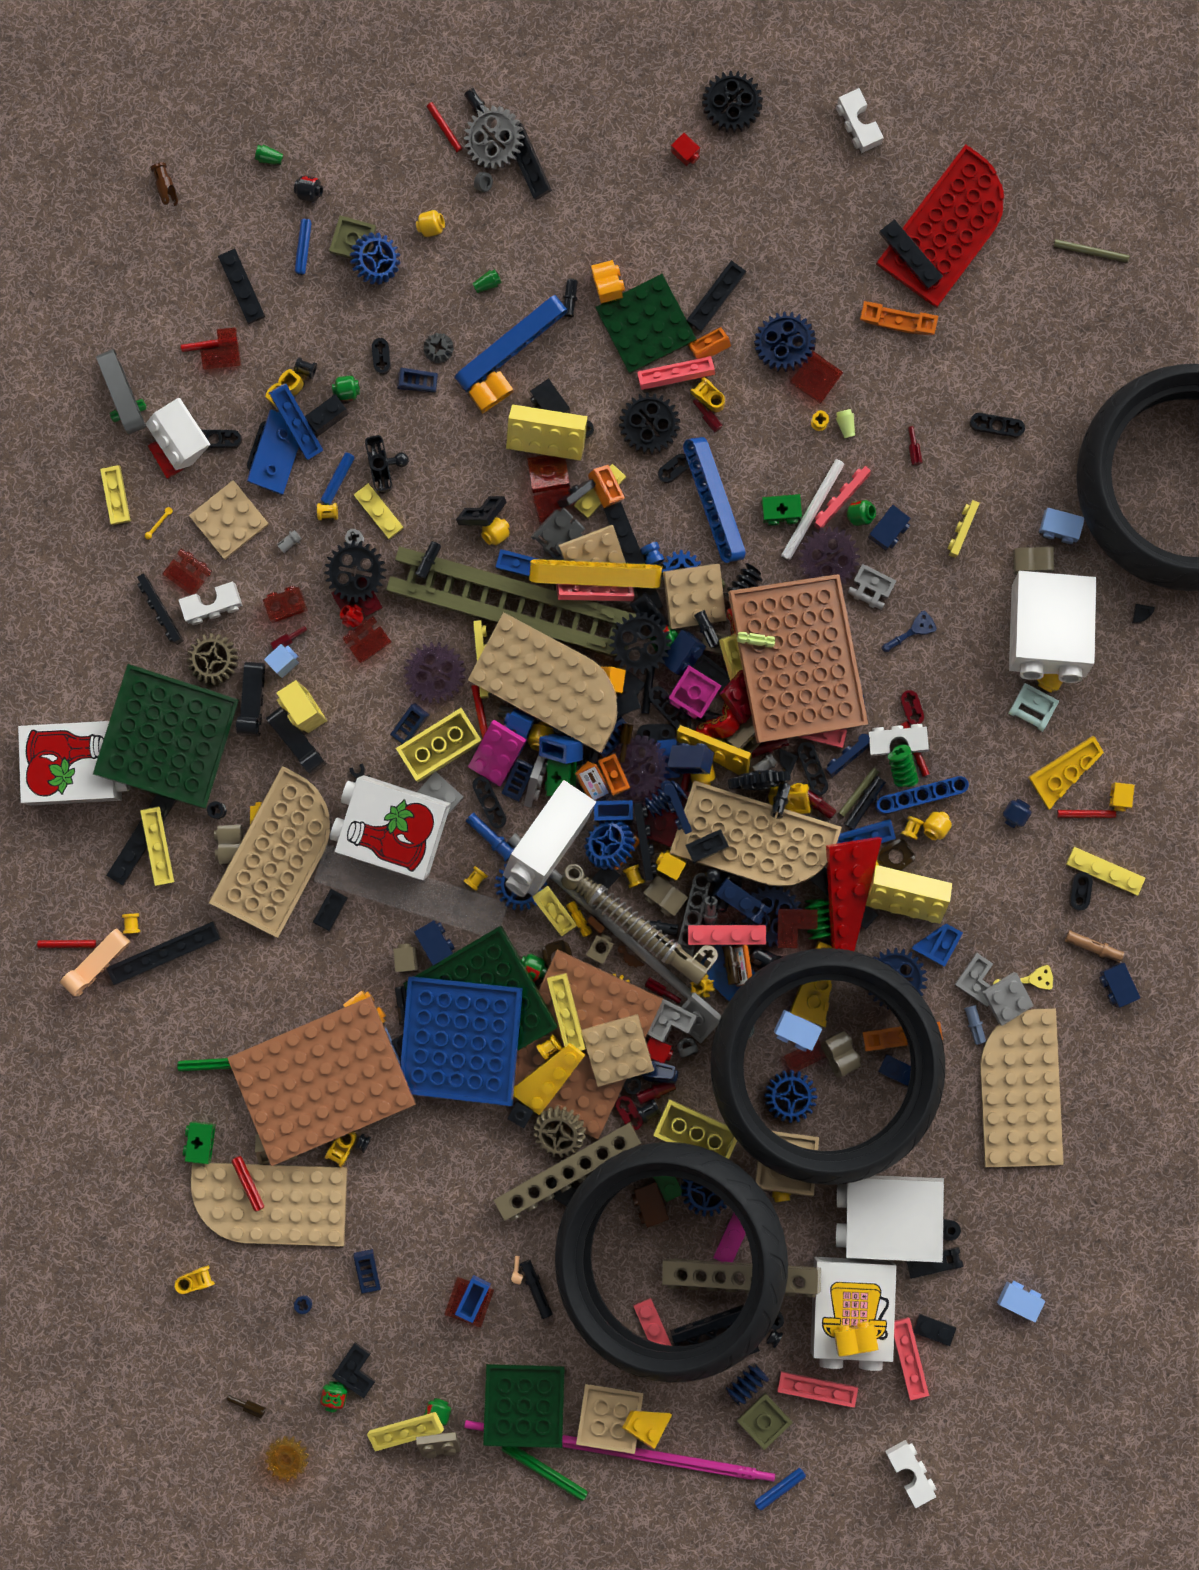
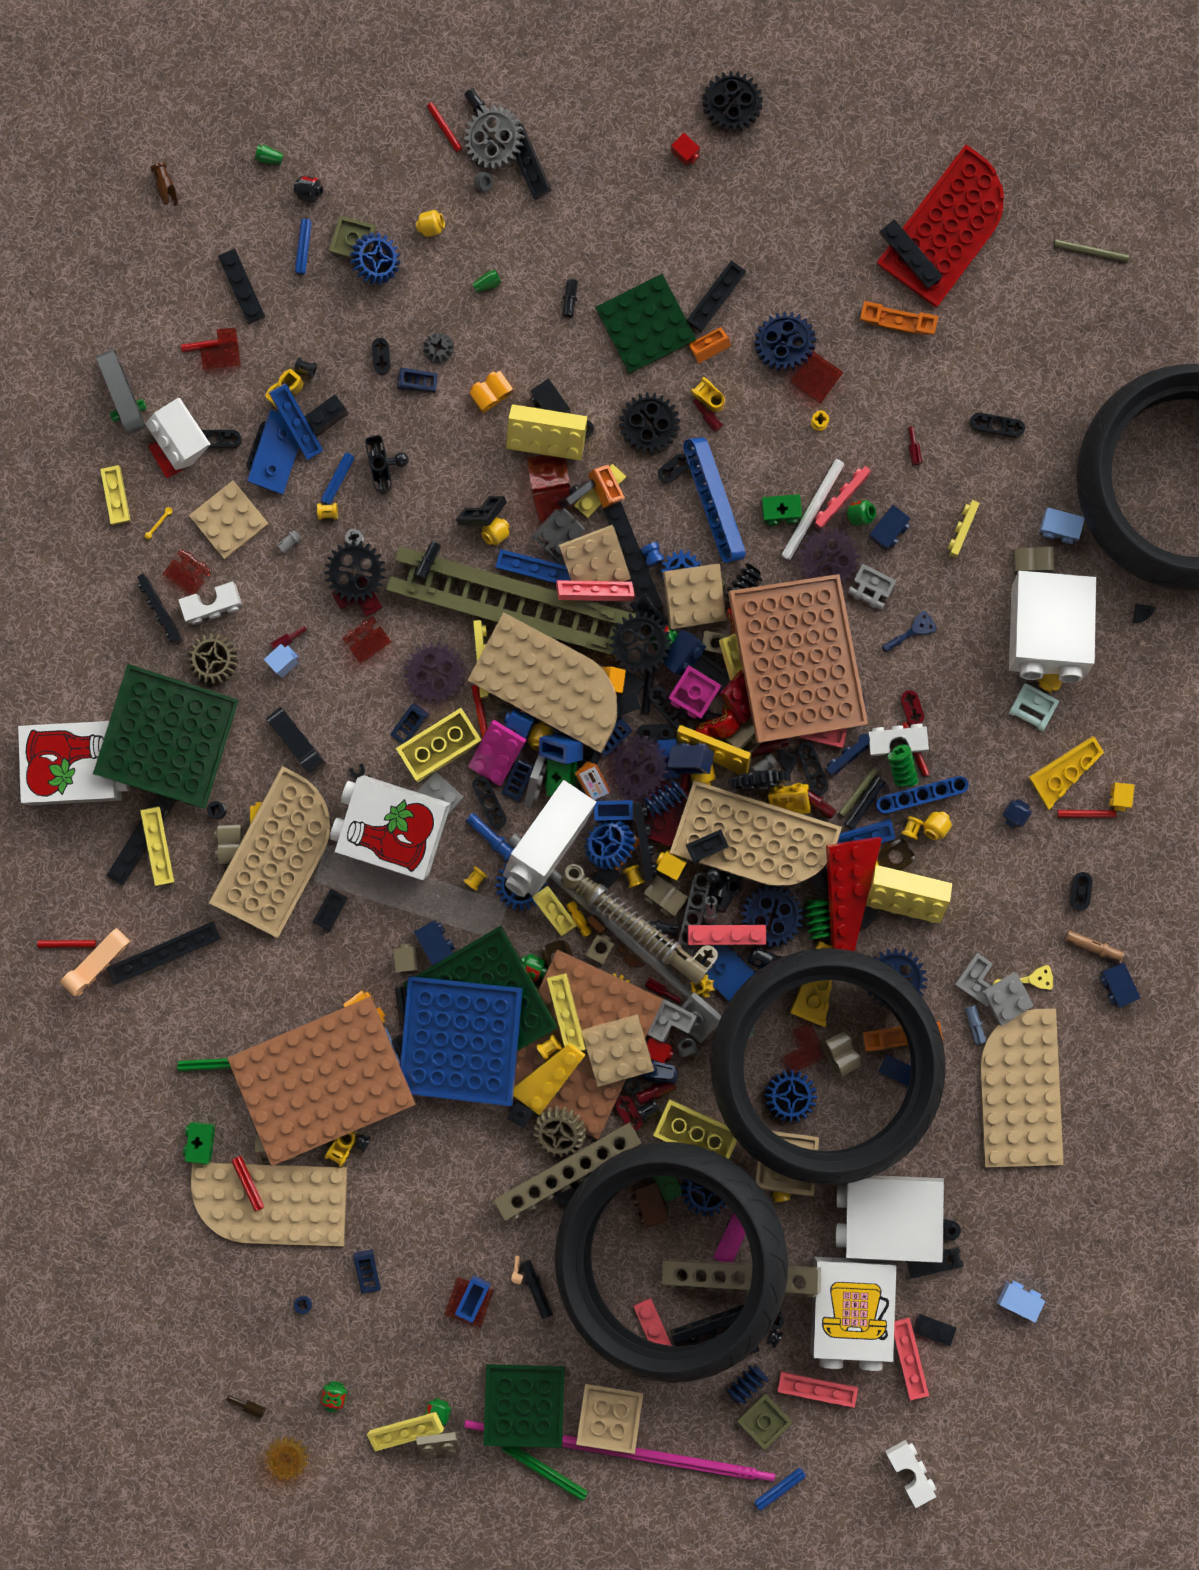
yellow bush [122,913,141,934] -> none
yellow piece [175,1265,215,1294] -> none
black beam [236,662,265,737] -> none
clear red brick [263,586,308,623] -> none
light yellow brick [277,680,327,733] -> none
green head [332,375,360,401] -> none
black plate [332,1342,375,1399] -> none
red gear [340,604,363,628] -> none
light yellow plate [354,483,404,539] -> none
blue beam [454,295,568,392] -> none
yellow beam [529,559,662,588] -> none
light orange brick [591,260,625,303] -> none
orange slope [598,753,630,797] -> none
dark brown axle [619,723,634,763] -> none
yellow wing [622,1410,672,1449] -> none
coral plate [637,356,715,390] -> none
dark blue plate [660,780,692,834] -> none
black axle [694,610,720,648] -> none
dark blue plate [715,878,771,925] -> none
dark brown pin [722,945,740,985] -> none
slope [734,945,752,987] -> none
yellowish green axle [737,632,775,648] -> none
black axle [770,782,790,819] -> none
light blue brick [774,1010,822,1052] -> none
clear red plate [778,909,818,948] -> none
yellow brick [833,1321,878,1356] -> none
white arch [836,88,884,153] -> none
yellowish green cone [836,409,855,438] -> none
blue wing [911,924,963,967] -> none
light yellow plate [1066,847,1145,896] -> none

